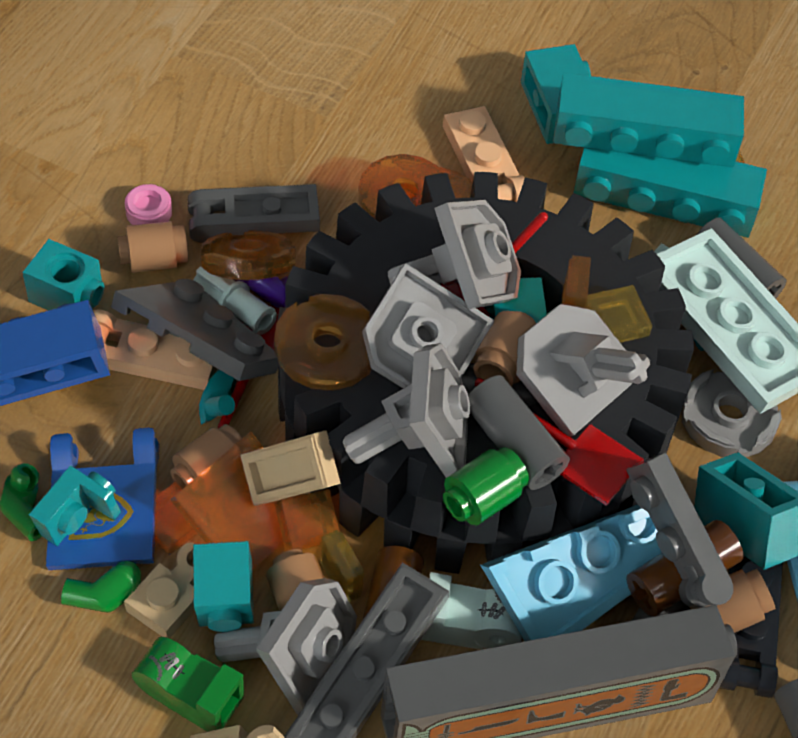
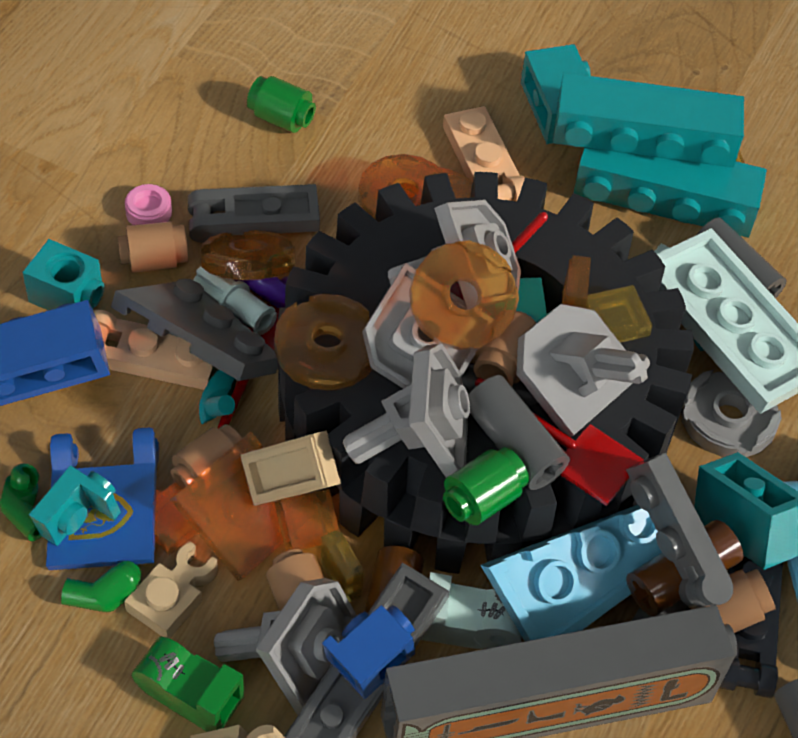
teal brick [193,541,254,632] -> none
none -> green brick [247,76,316,133]
none -> blue brick [322,605,415,699]
none -> clear orange tile [409,240,519,350]

